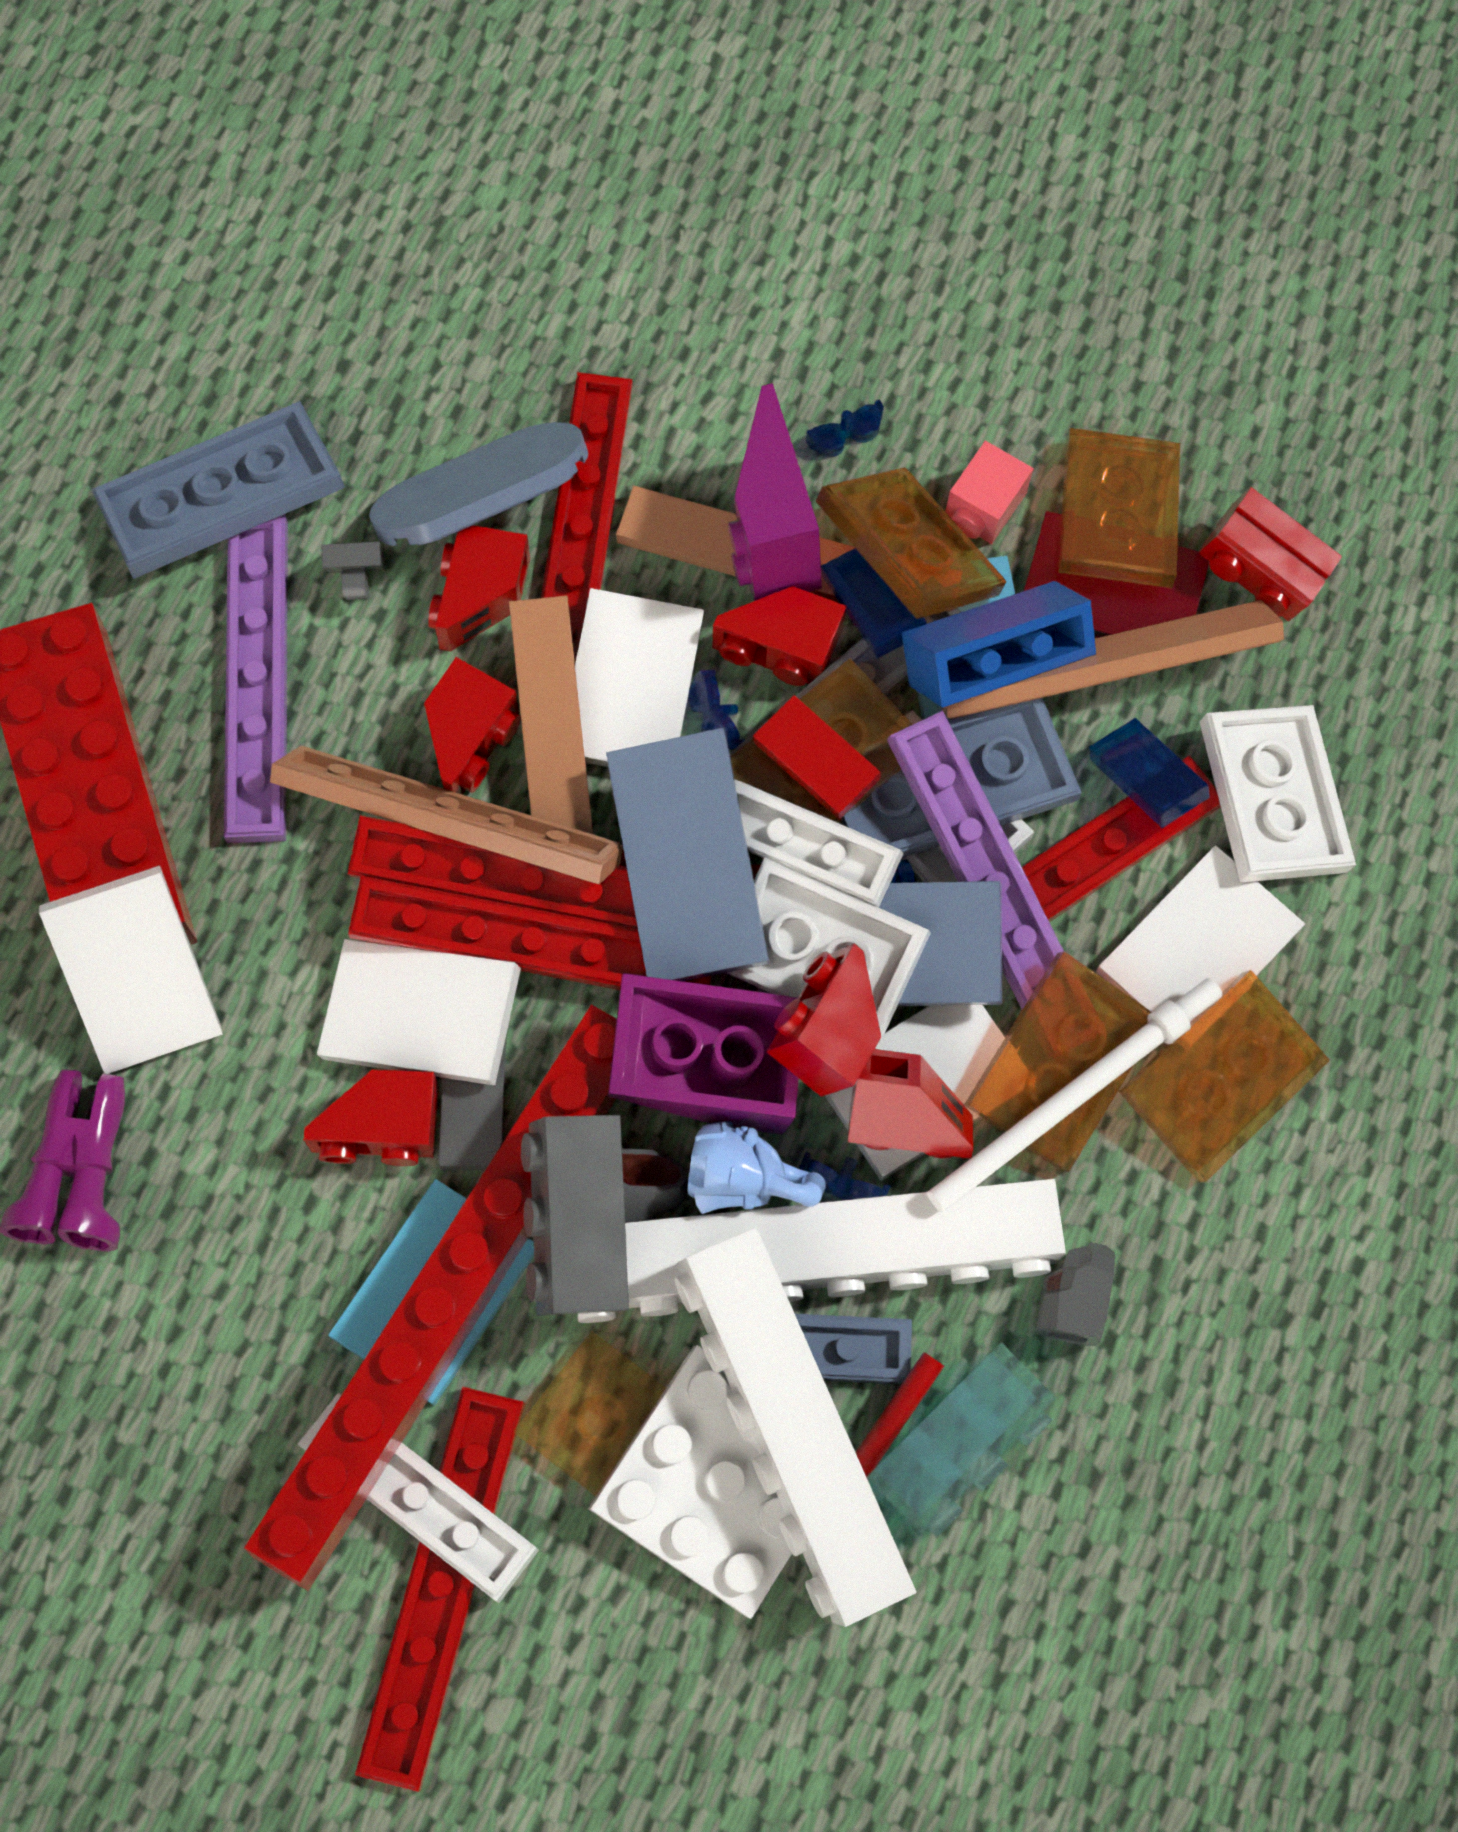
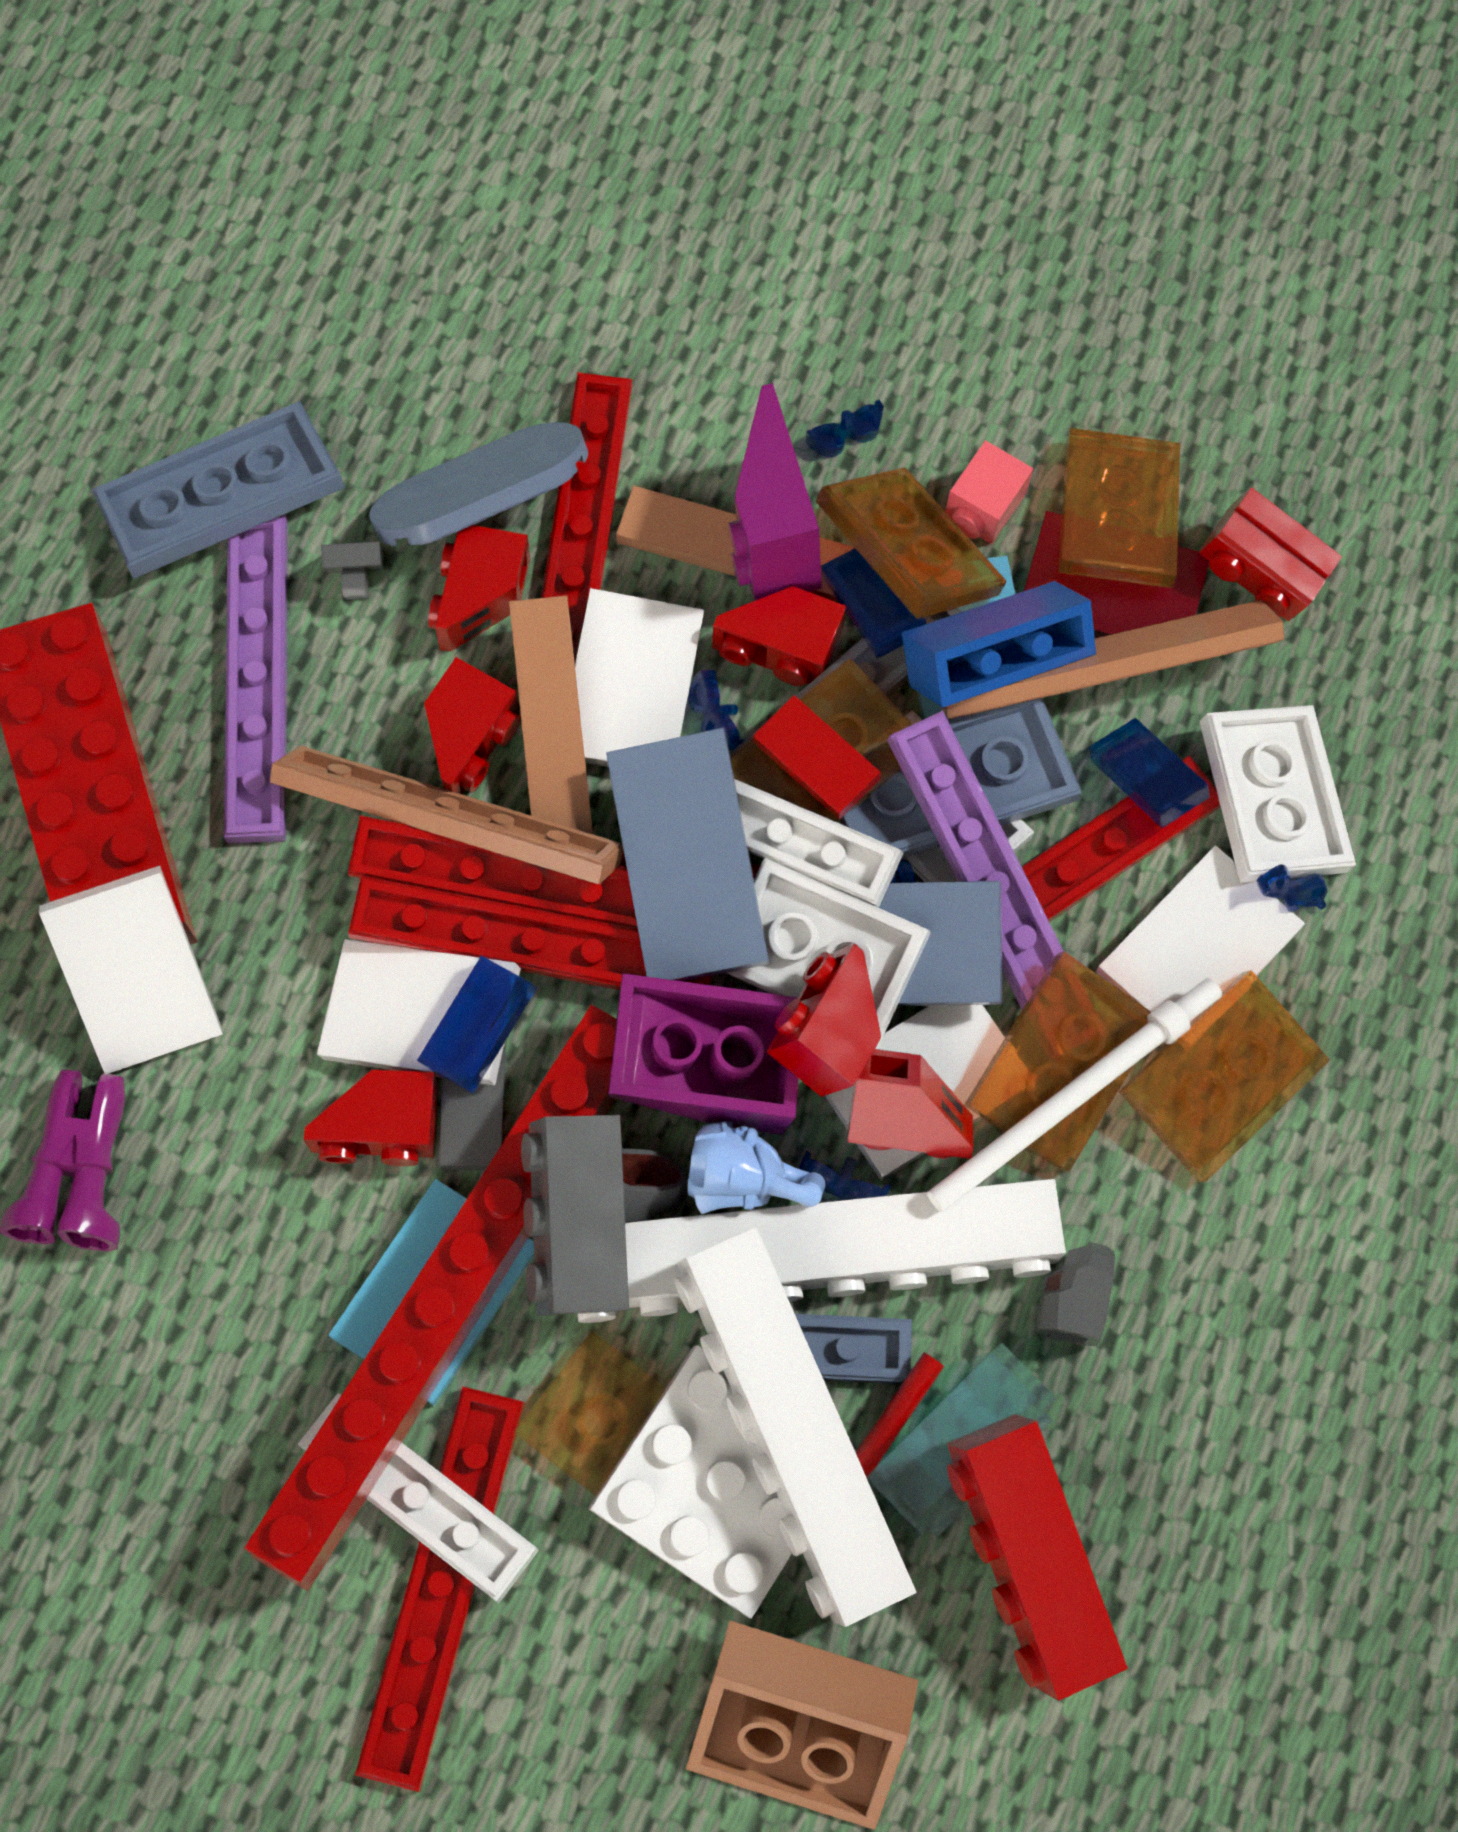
none -> clear blue tile [417,955,537,1094]
none -> nougat slope [686,1621,919,1830]
none -> red brick [946,1414,1128,1701]
none -> clear blue piece [1256,864,1328,912]

